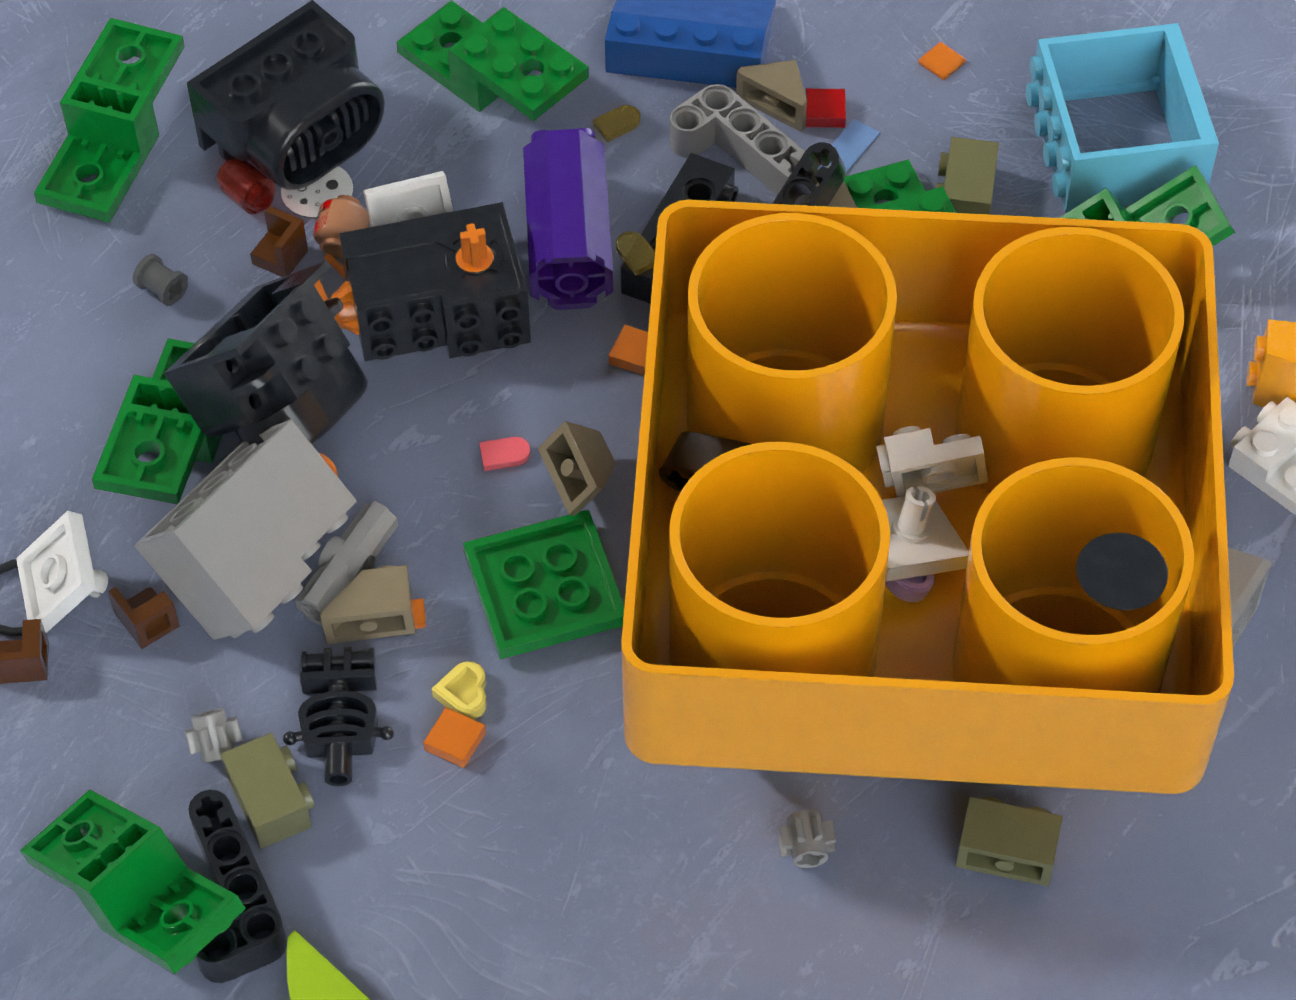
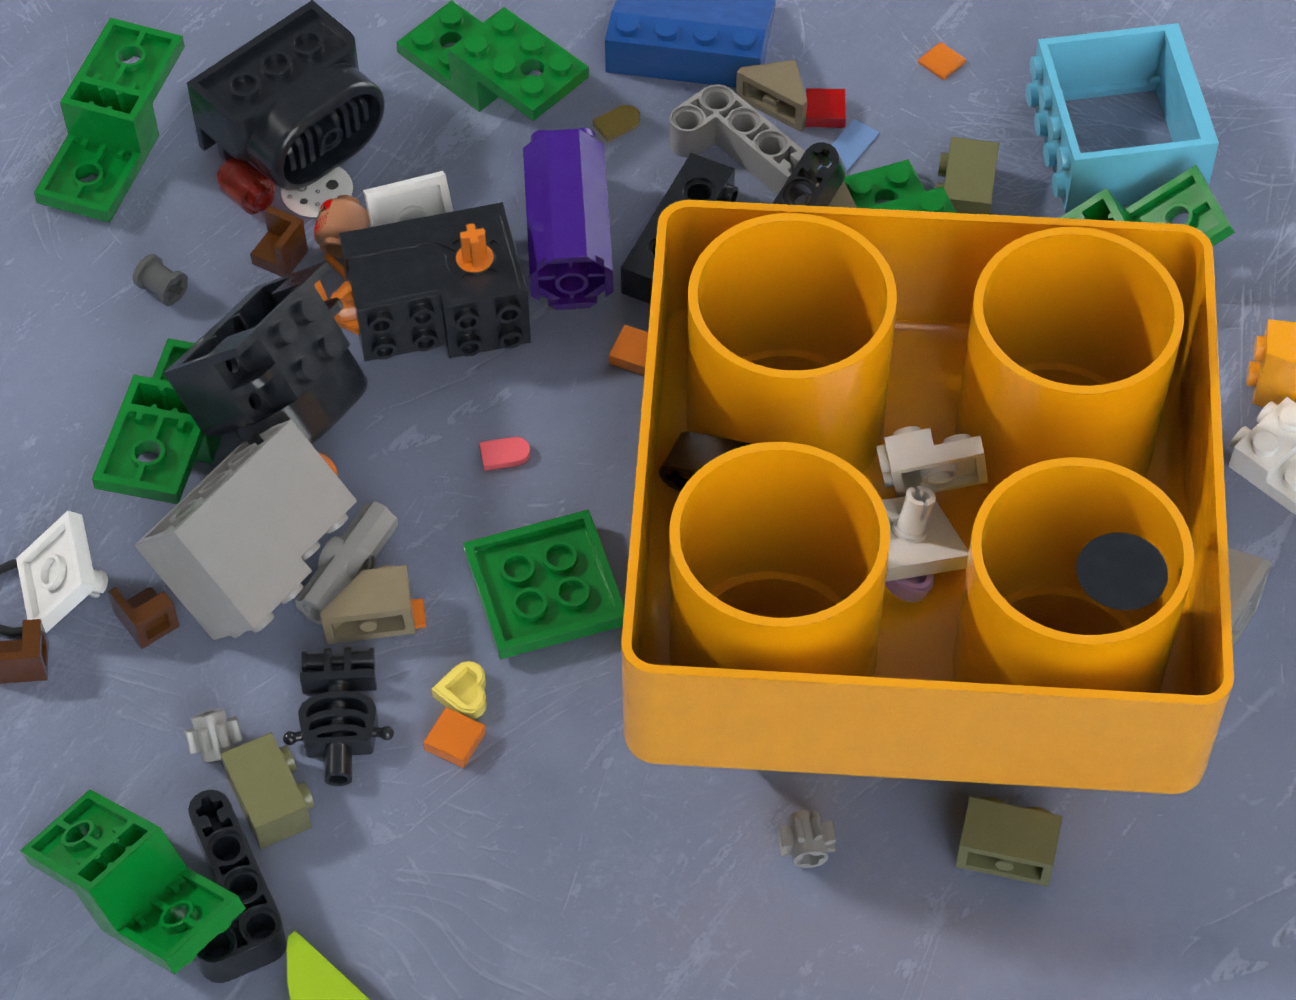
dark tan slope [538,421,616,516] -> none
clear yellow piece [616,231,655,276] -> none

